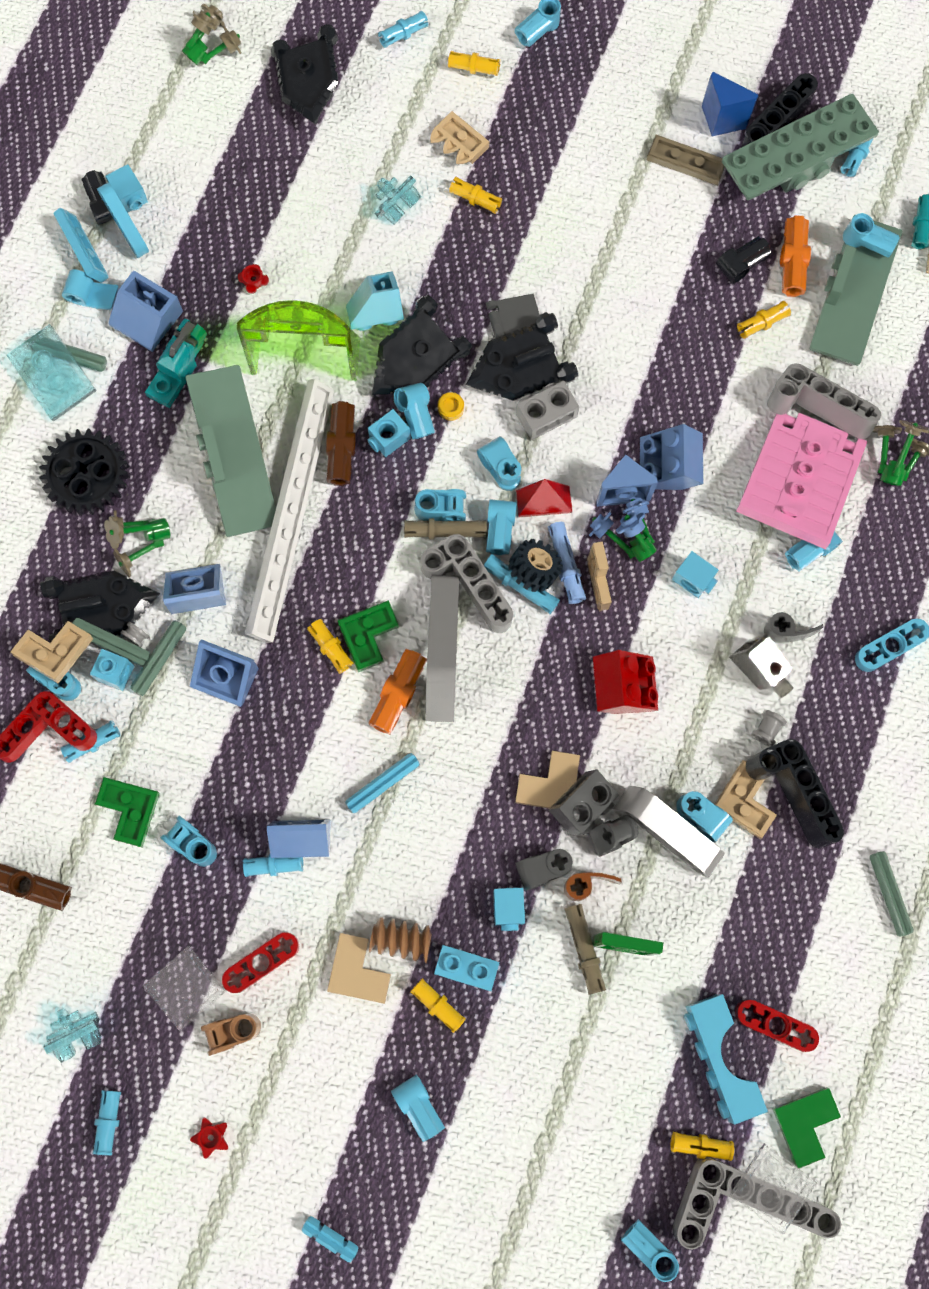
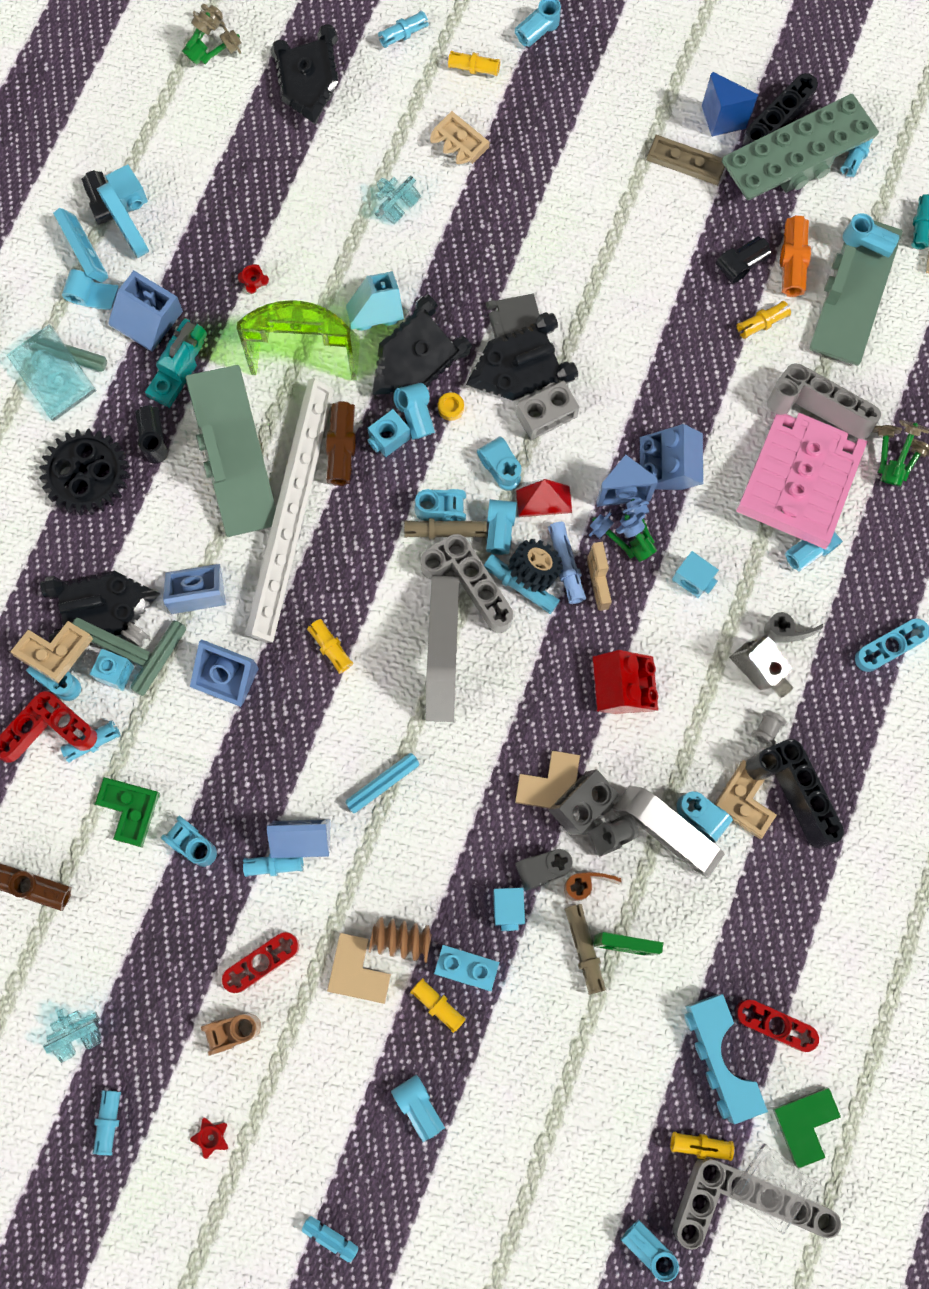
plant [104,510,171,578] -> none
clear tile [143,946,227,1031] -> none
green tile [337,600,399,673] -> none
orange piece [369,649,427,735] -> none
yellow pin [449,176,502,214] -> none
sand green axle [870,851,914,936] -> none
none -> black piece [135,405,168,464]

